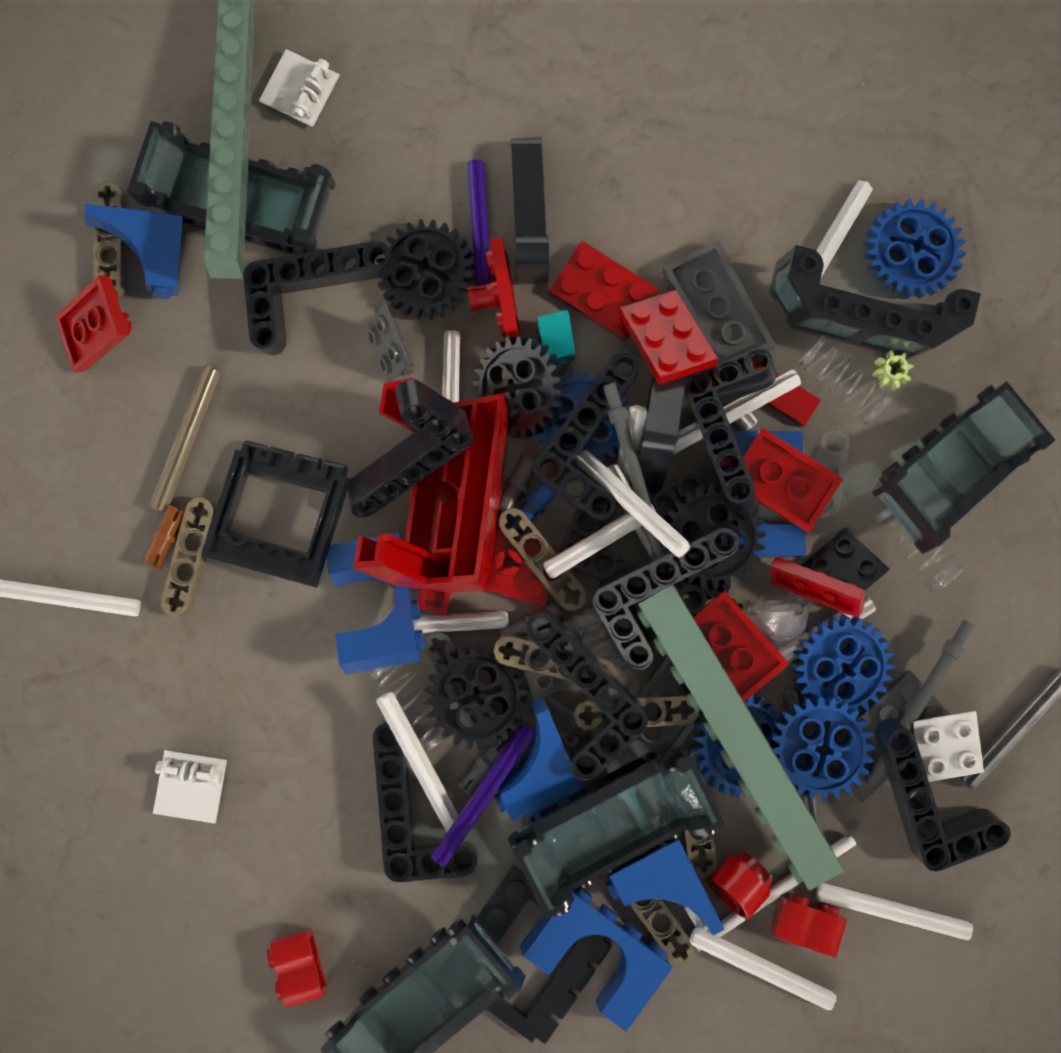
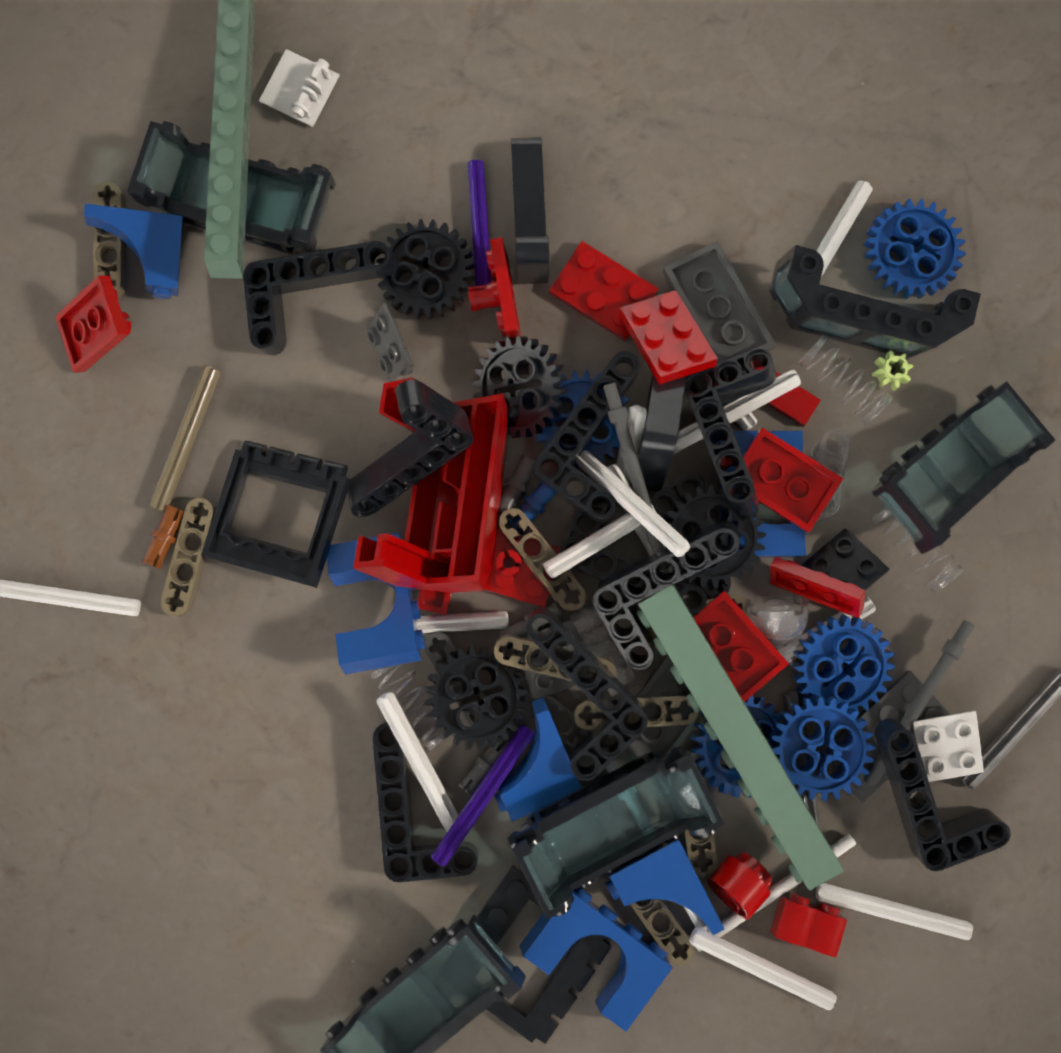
white hinge [153,750,227,823] -> none
red brick [267,928,327,1008] -> none
white axle [442,330,461,402] -> none
teal slope [536,310,576,368] -> none

